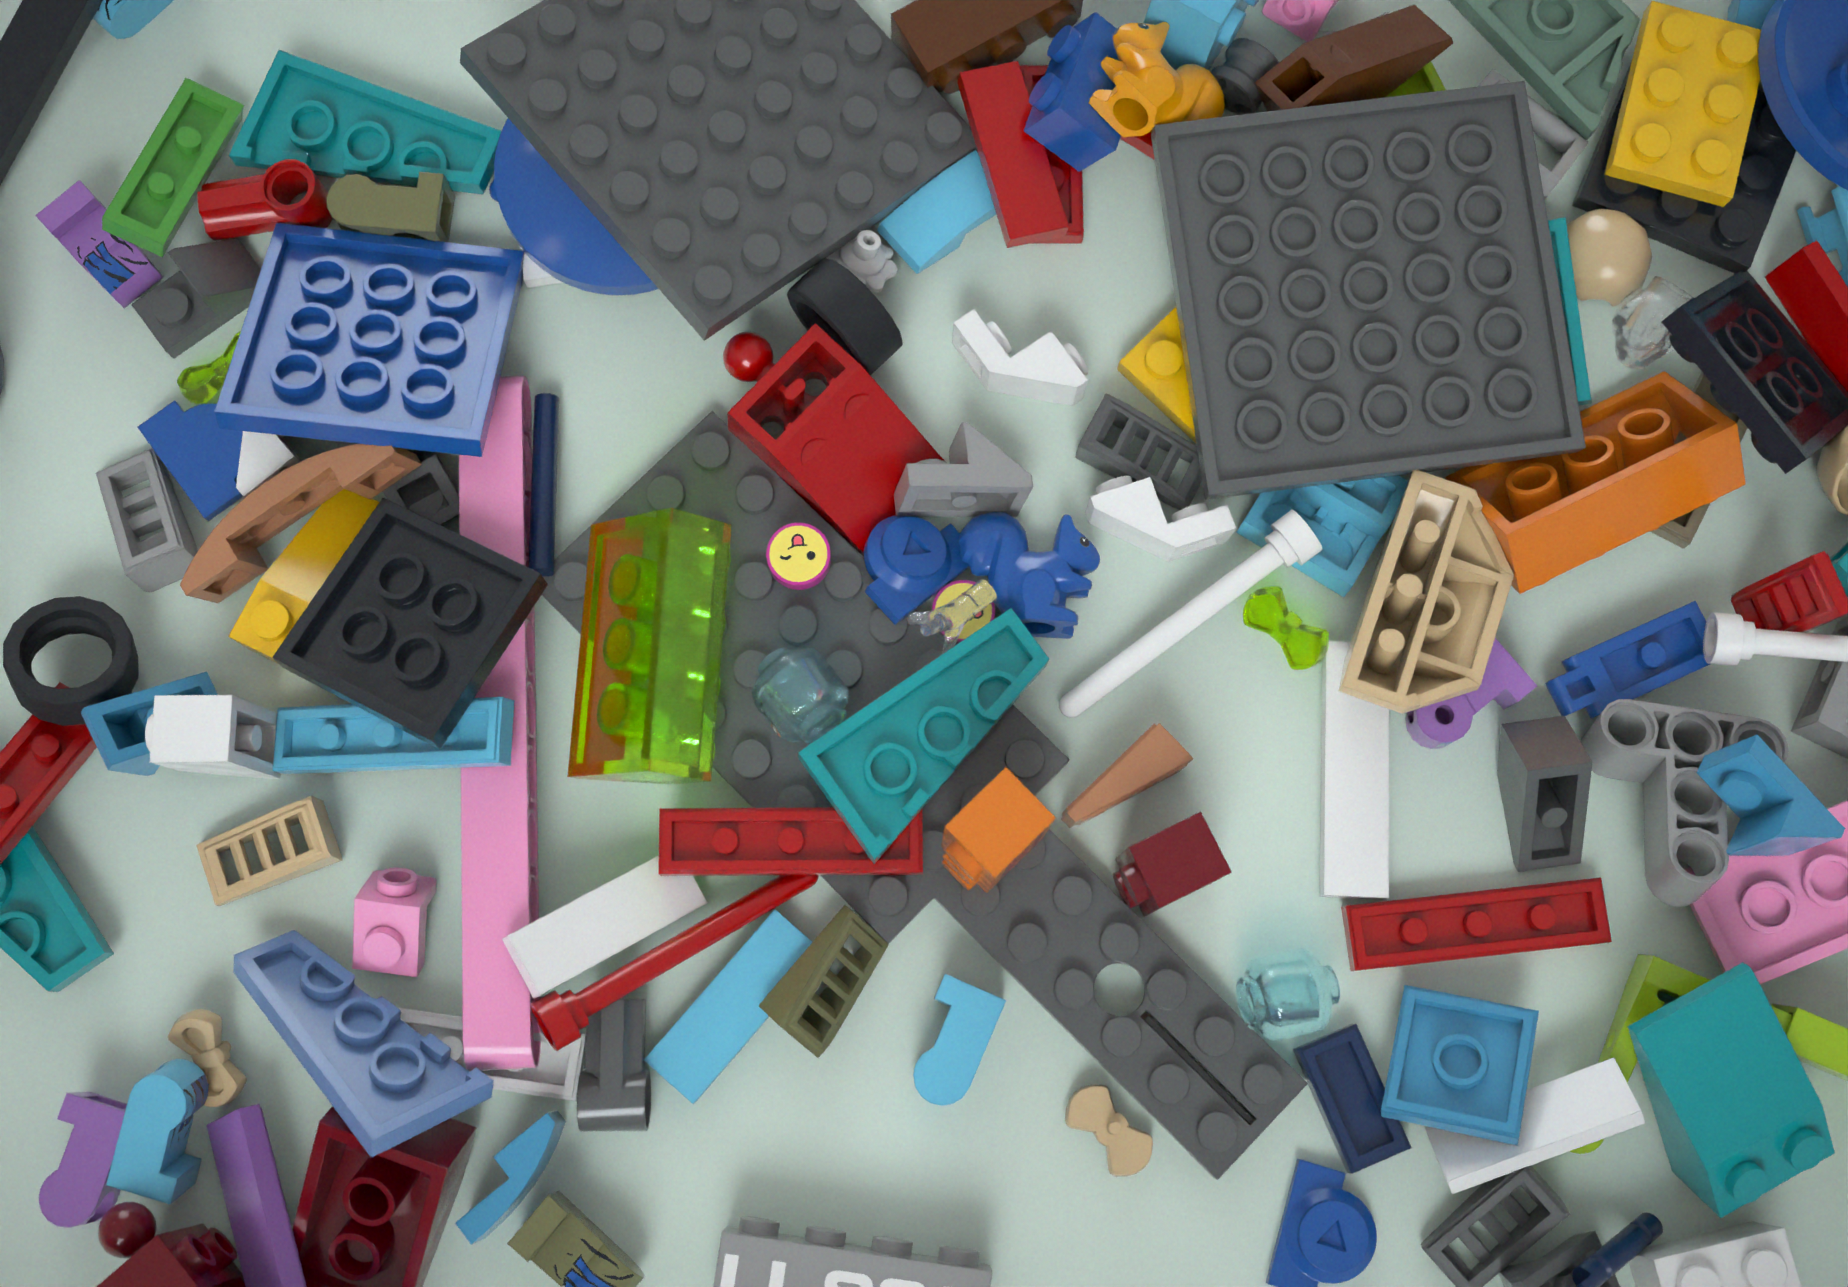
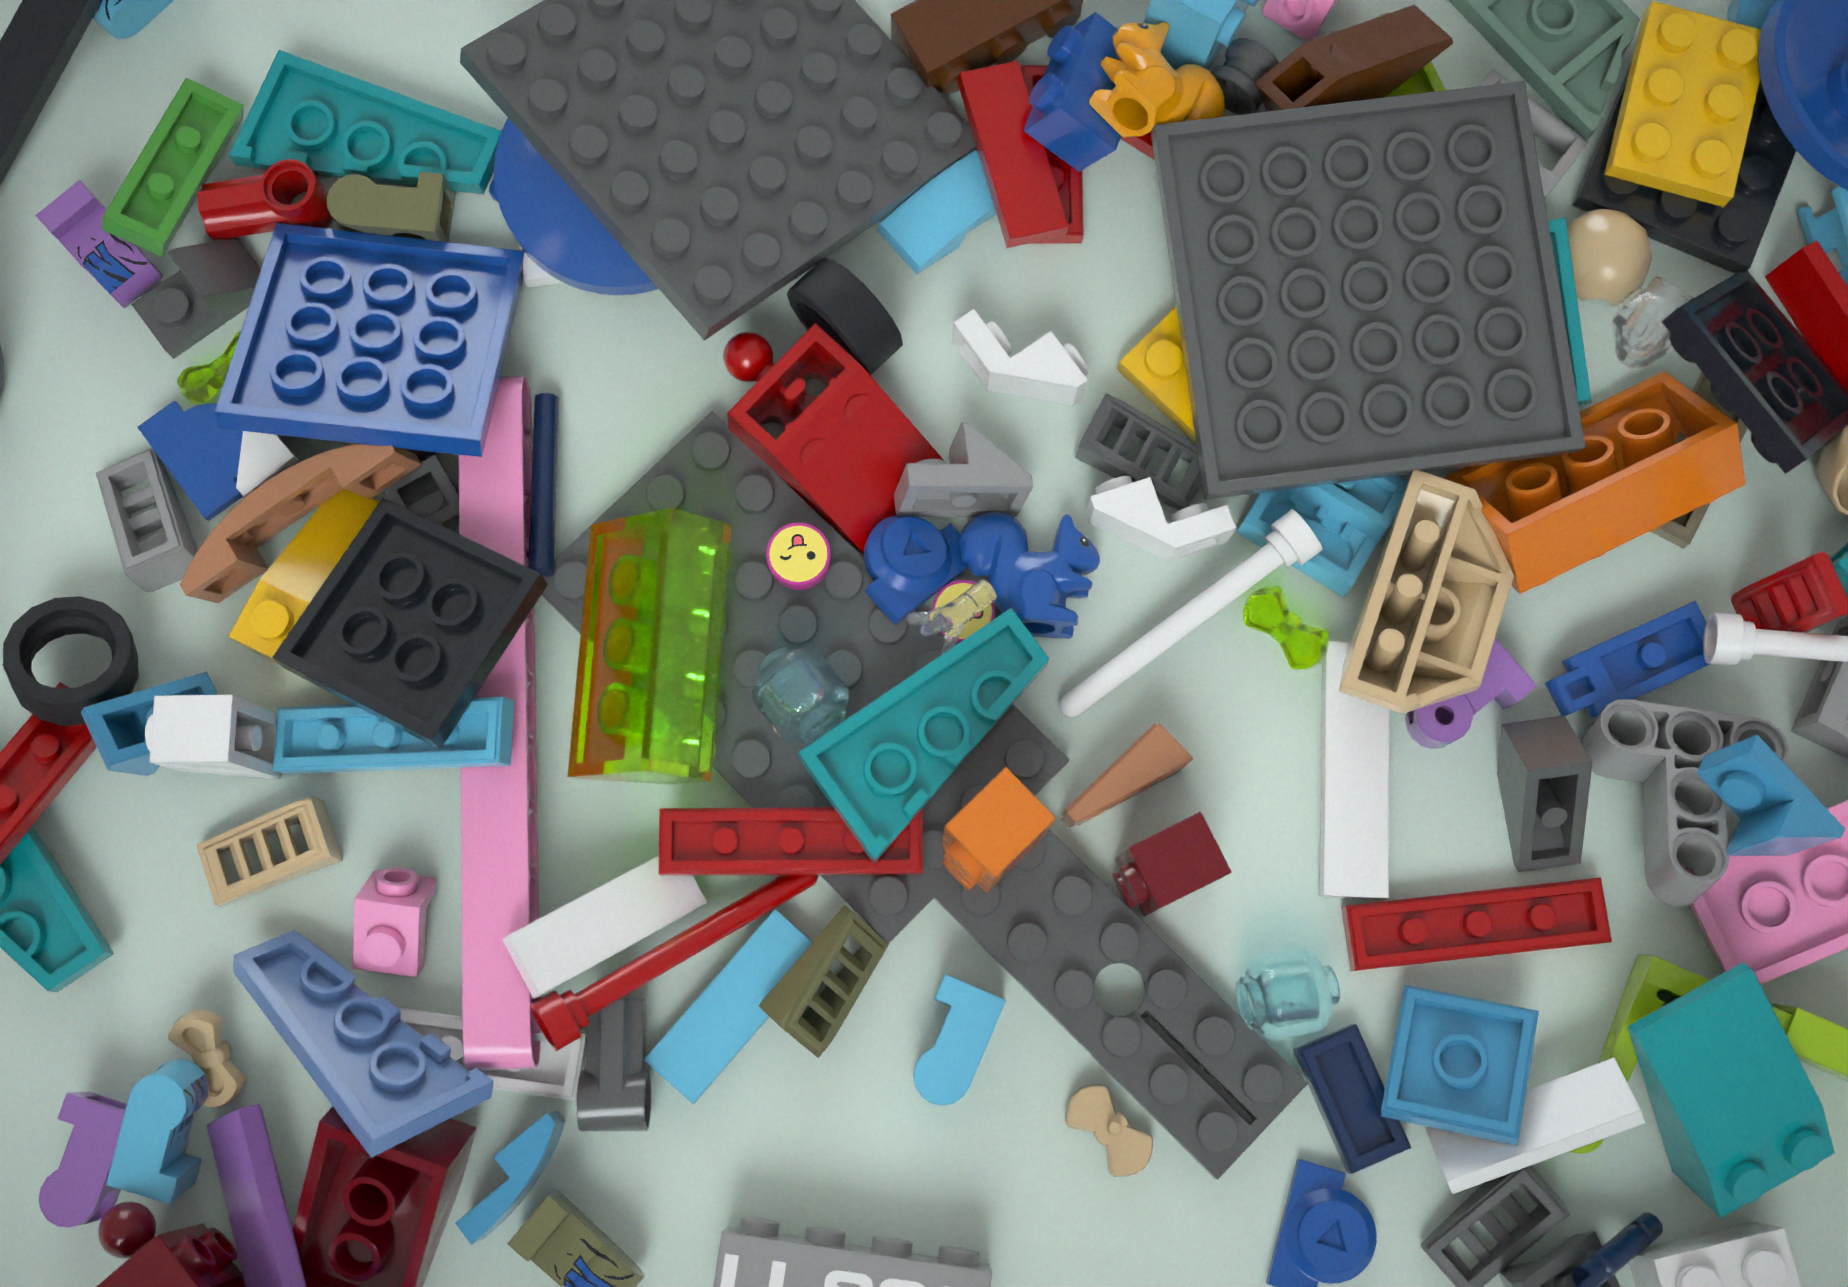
white plant [826,230,898,293] -> none

